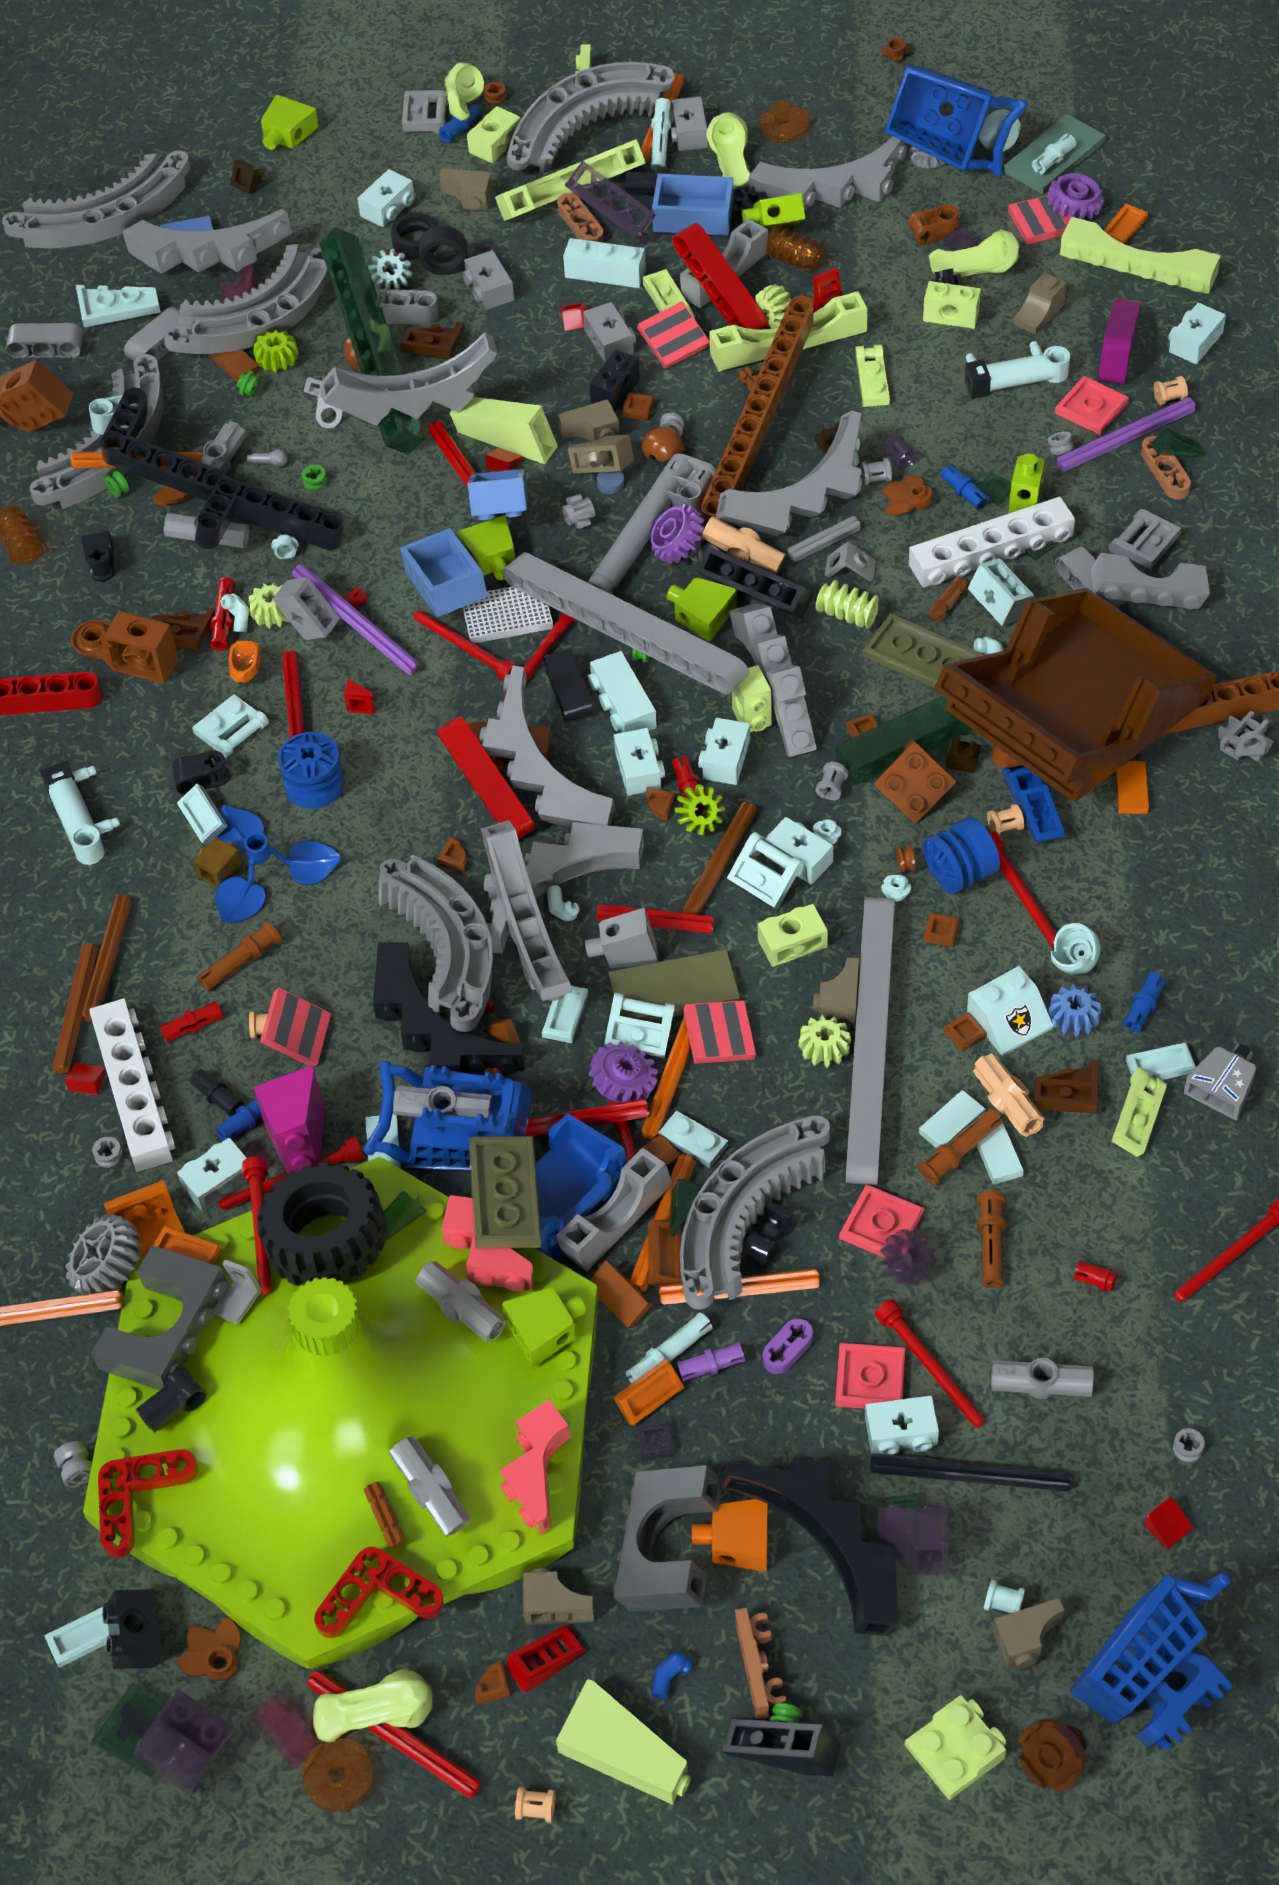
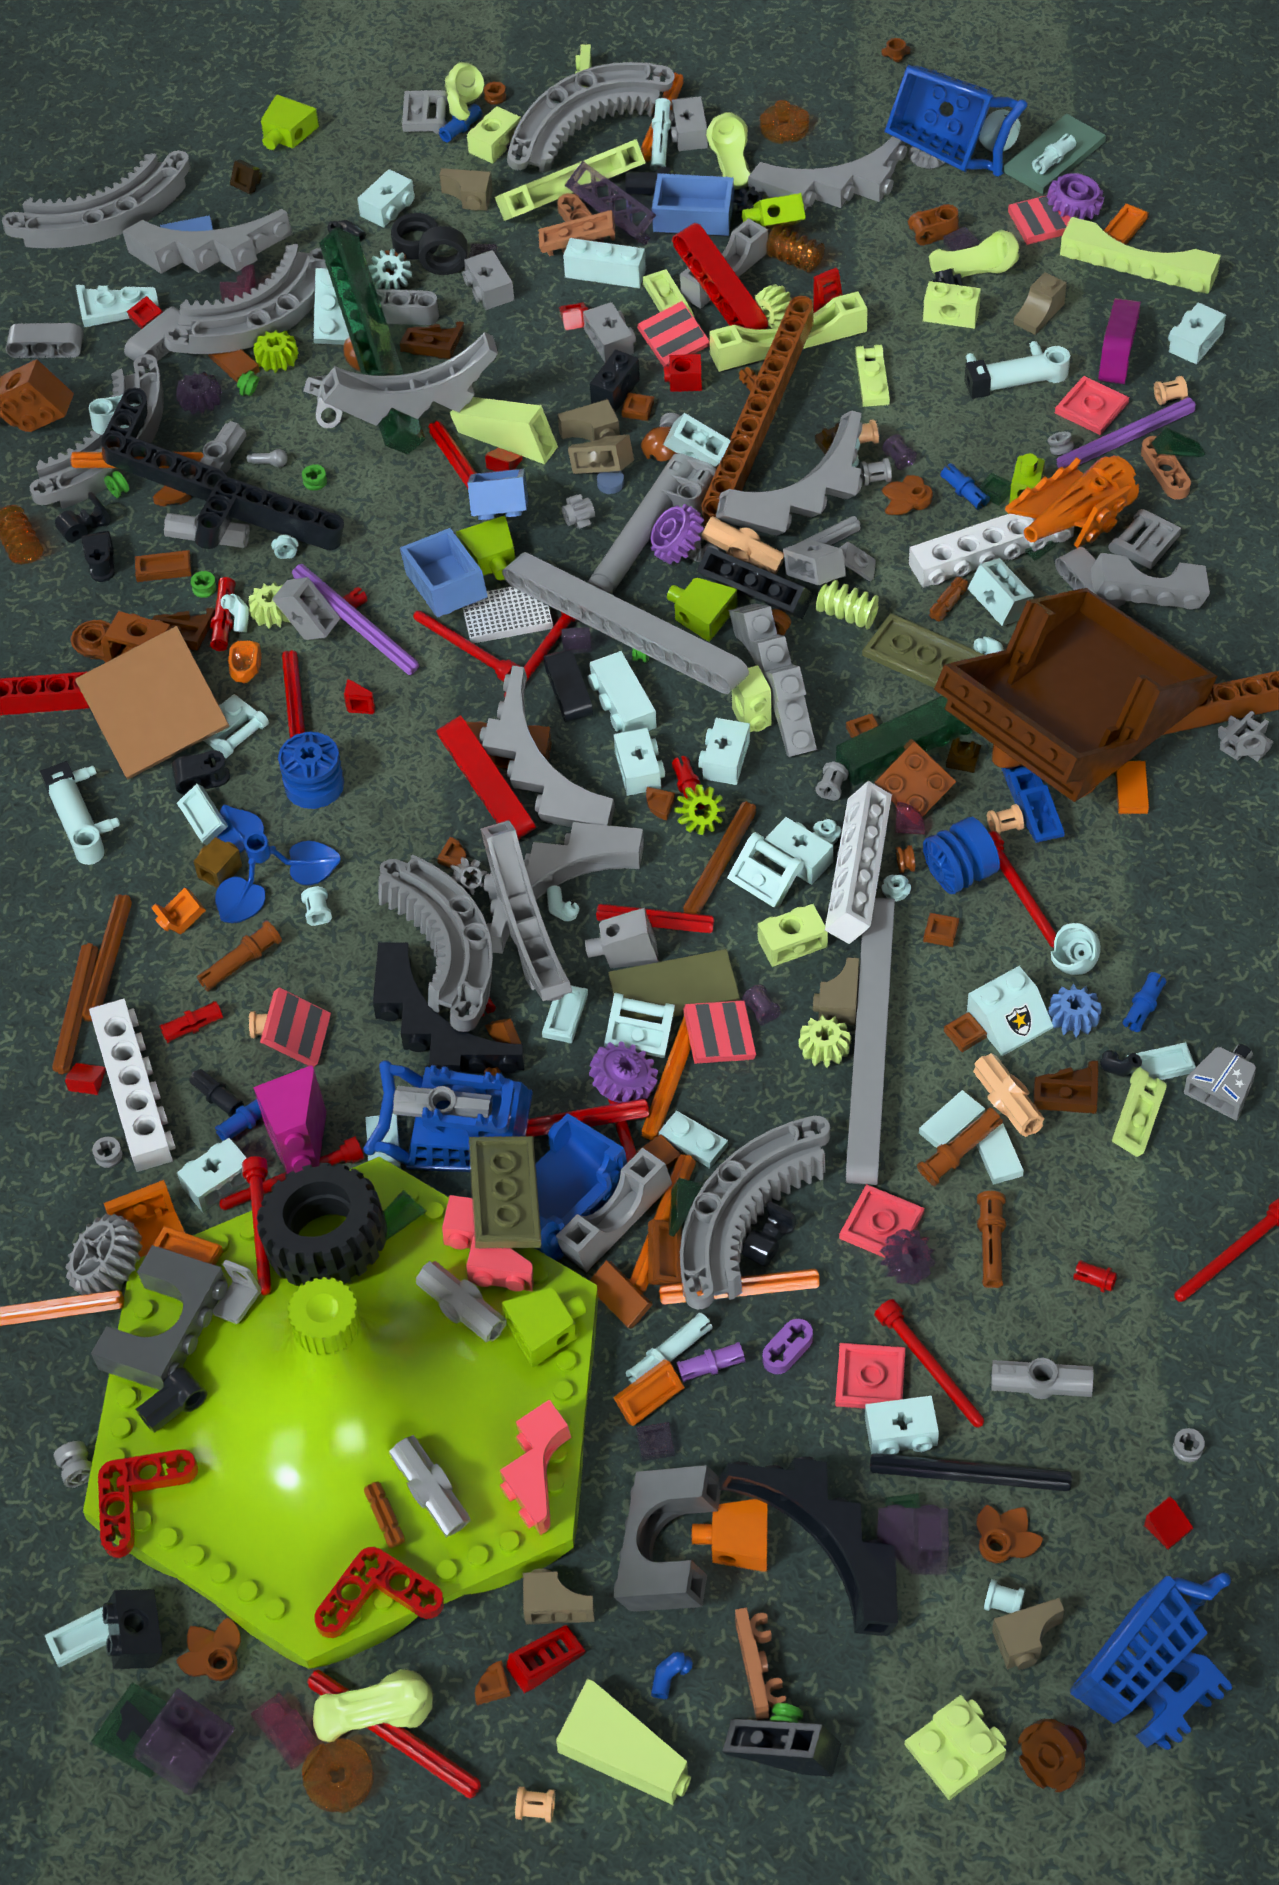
none -> black leg [55,492,111,543]
none -> medium nougat tile [75,626,230,779]
none -> red tile [127,296,163,329]
none -> dark orange tile [135,550,192,582]
none -> orange bracket [151,888,206,934]
none -> clear purple gear [176,371,222,415]
none -> bright green bush [190,571,217,598]
none -> light aqua bush [301,886,332,926]
none -> light aqua wing [314,268,365,345]
none -> black arm [327,220,366,243]
none -> light grey gear [450,857,487,895]
none -> nougat plate [539,210,615,256]
none -> clear purple tile [562,627,592,653]
none -> light aqua brick [663,413,731,467]
none -> red brick [664,354,702,392]
none -> clear purple bush [742,984,781,1025]
none -> dark orange bush [772,609,791,636]
none -> light grey brick [783,539,846,585]
none -> white brick [825,781,892,944]
none -> light nougat bush [858,419,879,444]
none -> clear pink tile [896,802,925,834]
none -> dark orange plate [976,1505,1043,1563]
none -> orange piece [1005,455,1139,548]
none -> black arm [1100,1050,1142,1077]

